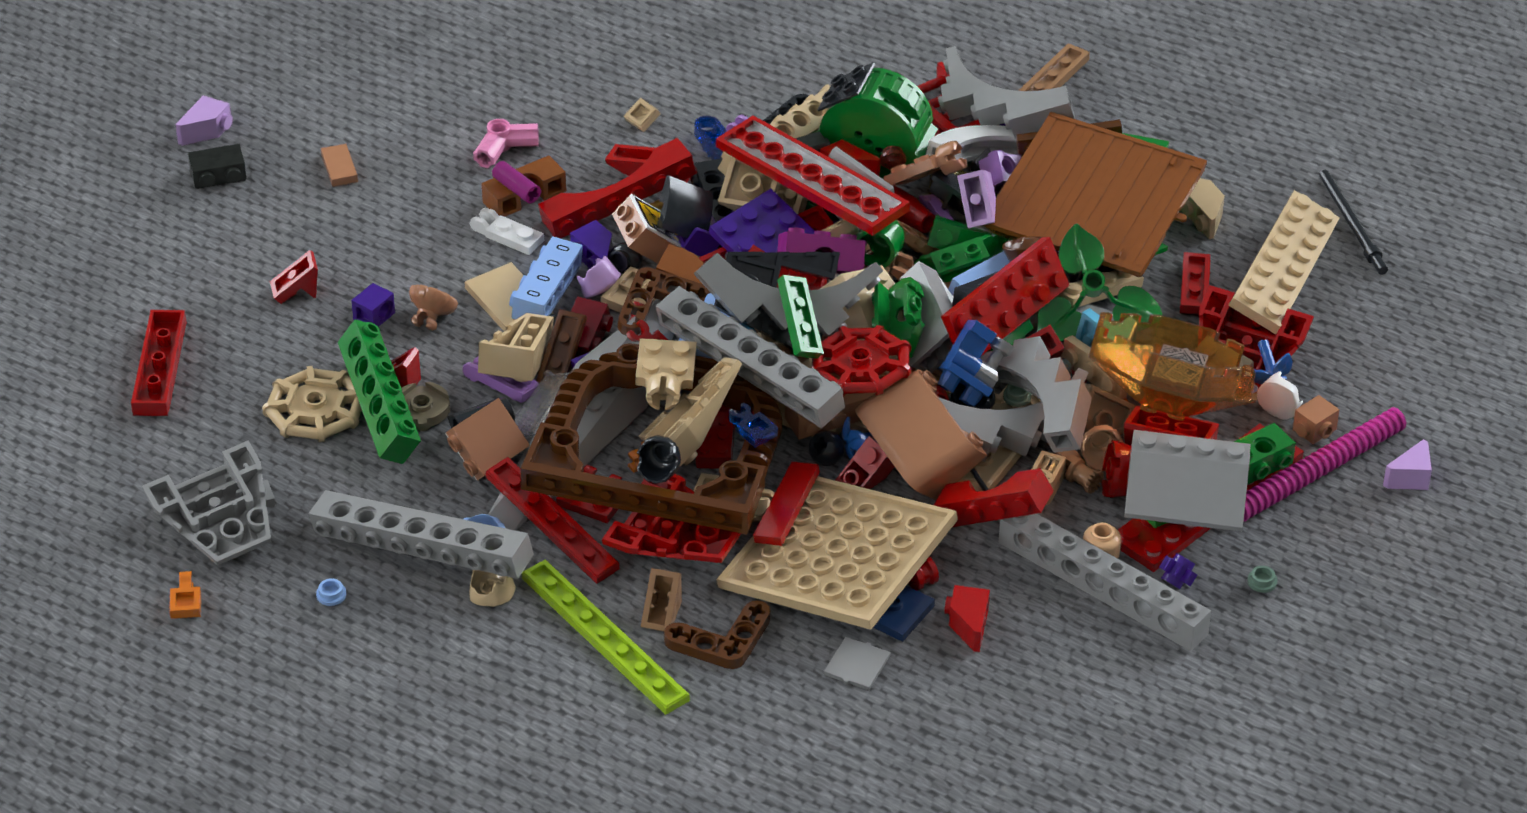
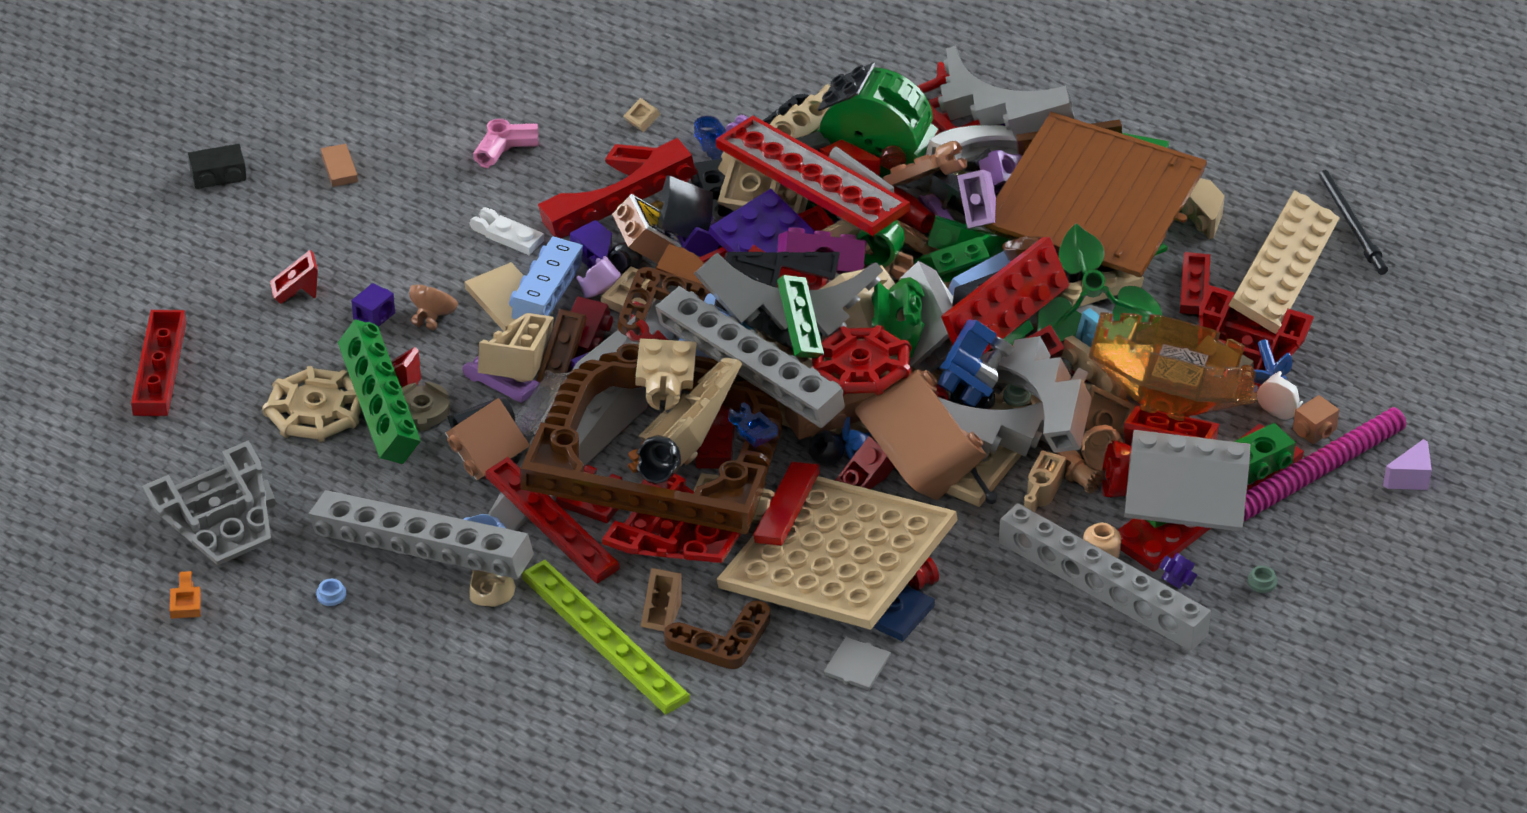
lavender slope [176,96,232,145] -> none
dark orange arch [481,155,566,217] -> none
magenta piece [492,161,541,204] -> none
red arch [934,468,1054,527] -> none
red slope [944,585,990,652] -> none
medium nougat plate [1018,43,1090,91] -> none

